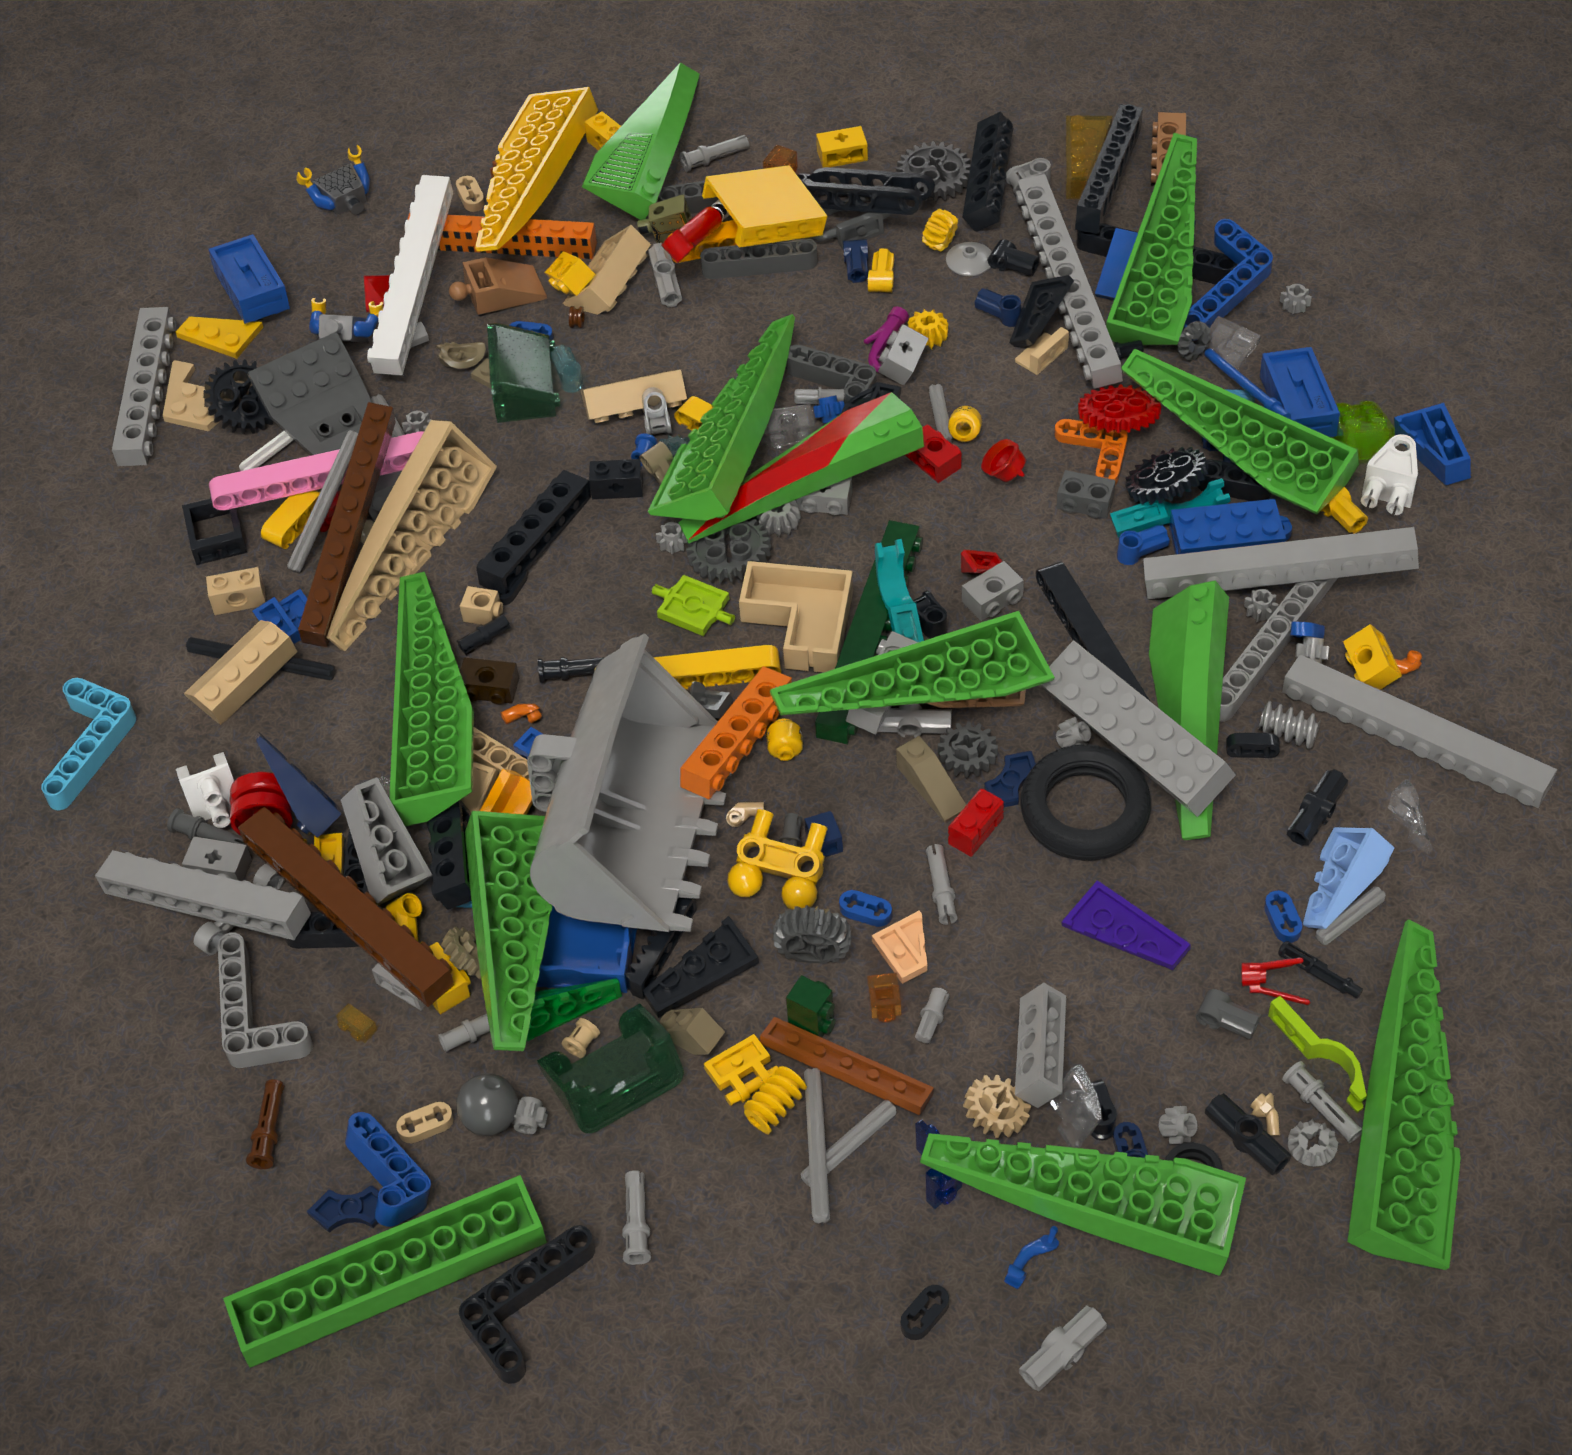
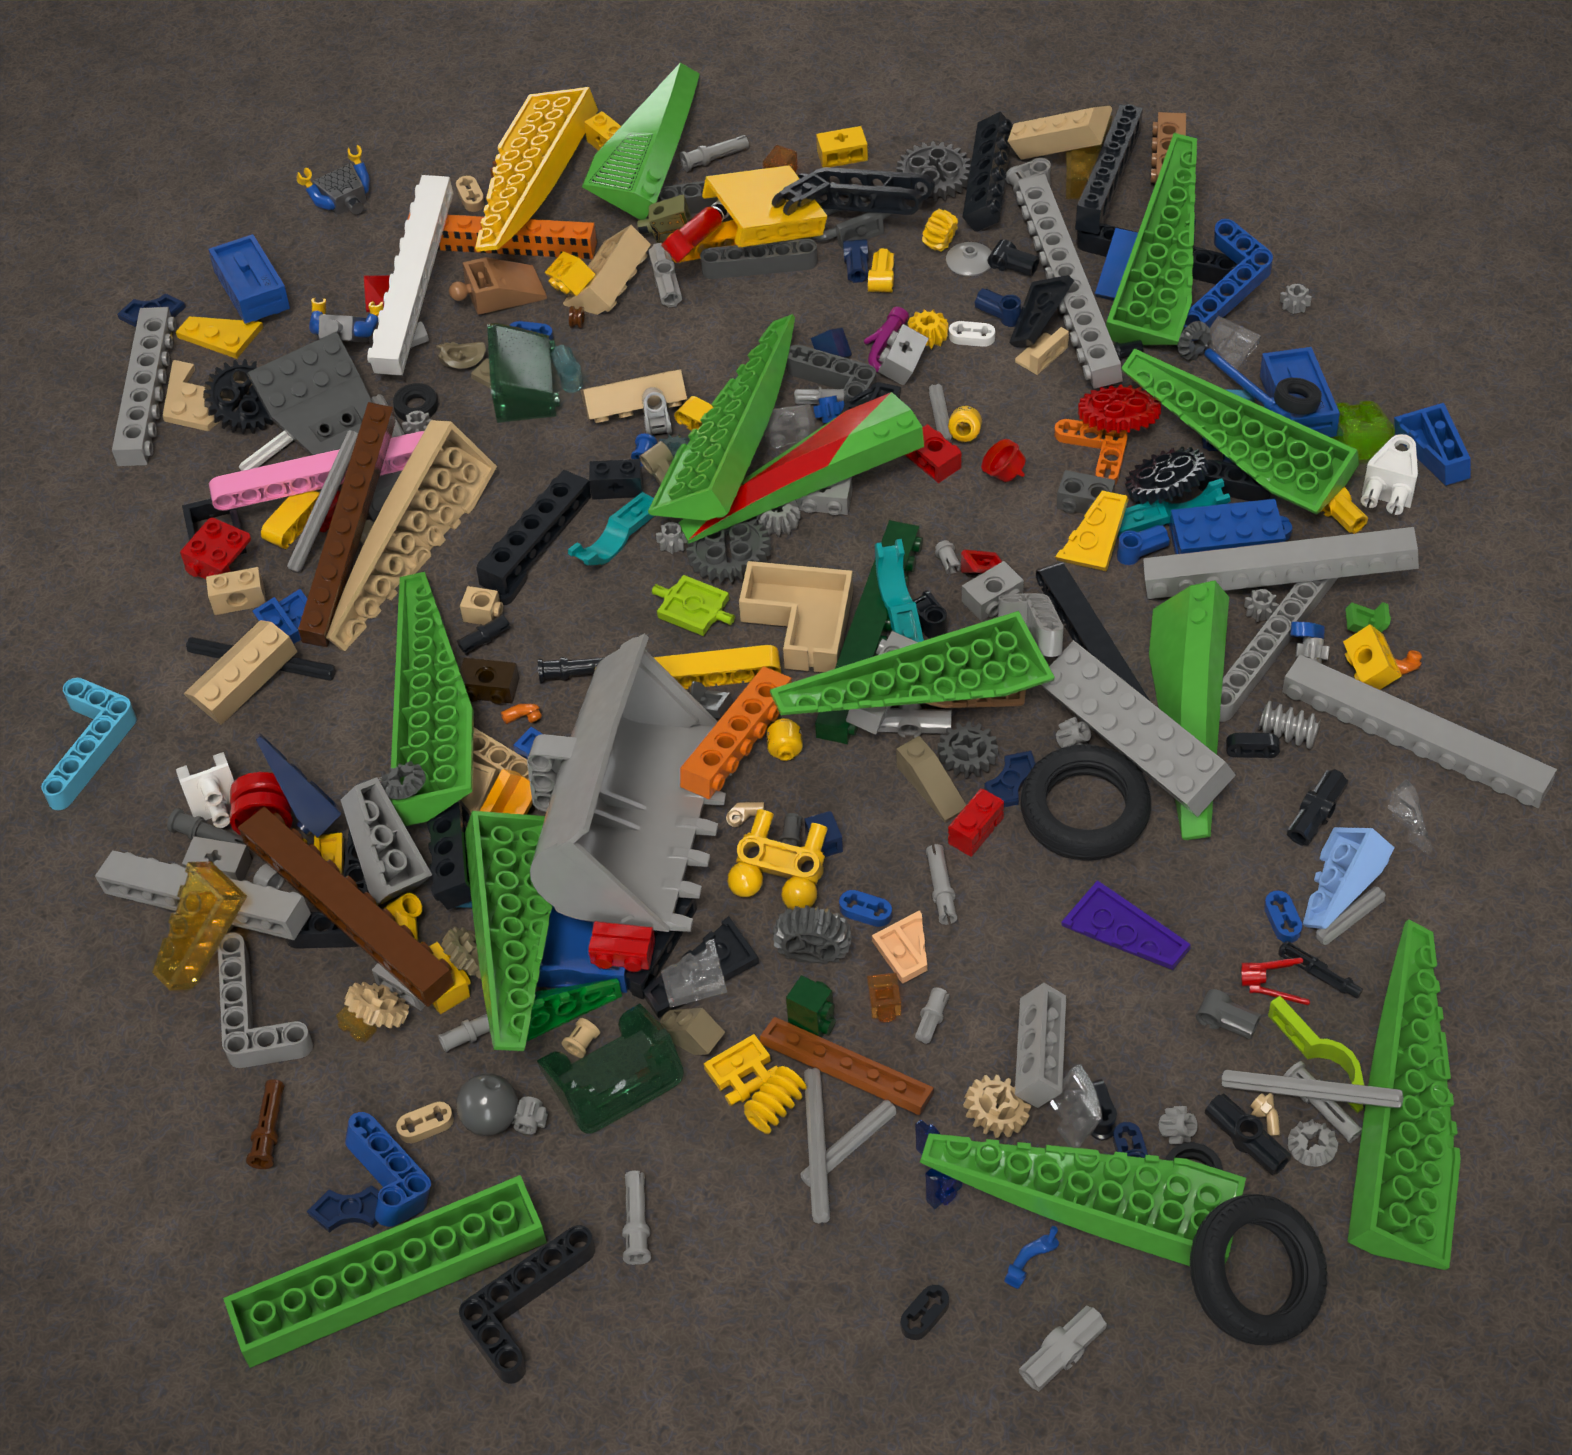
none -> dark blue tile [117,294,186,327]
none -> clear yellow wedge [152,861,248,991]
none -> red bracket [180,518,251,579]
none -> tan gear [344,982,409,1029]
none -> dark grey gear [381,761,426,799]
none -> black tyre [393,383,438,422]
none -> teal piece [568,492,654,566]
none -> red brick [589,921,655,972]
none -> clear slope [661,939,727,1008]
none -> black hinge [771,172,831,215]
none -> dark blue panel [811,327,852,358]
none -> light grey pin [935,540,961,575]
none -> white beam [949,321,995,346]
none -> light grey beam [998,593,1063,657]
none -> tan slope [1008,106,1112,160]
none -> yellow wing [1055,491,1128,571]
none -> black tyre [1190,1194,1328,1345]
none -> light grey axle [1221,1070,1404,1108]
none -> black tyre [1274,378,1322,415]
none -> bright green bracket [1346,602,1391,633]

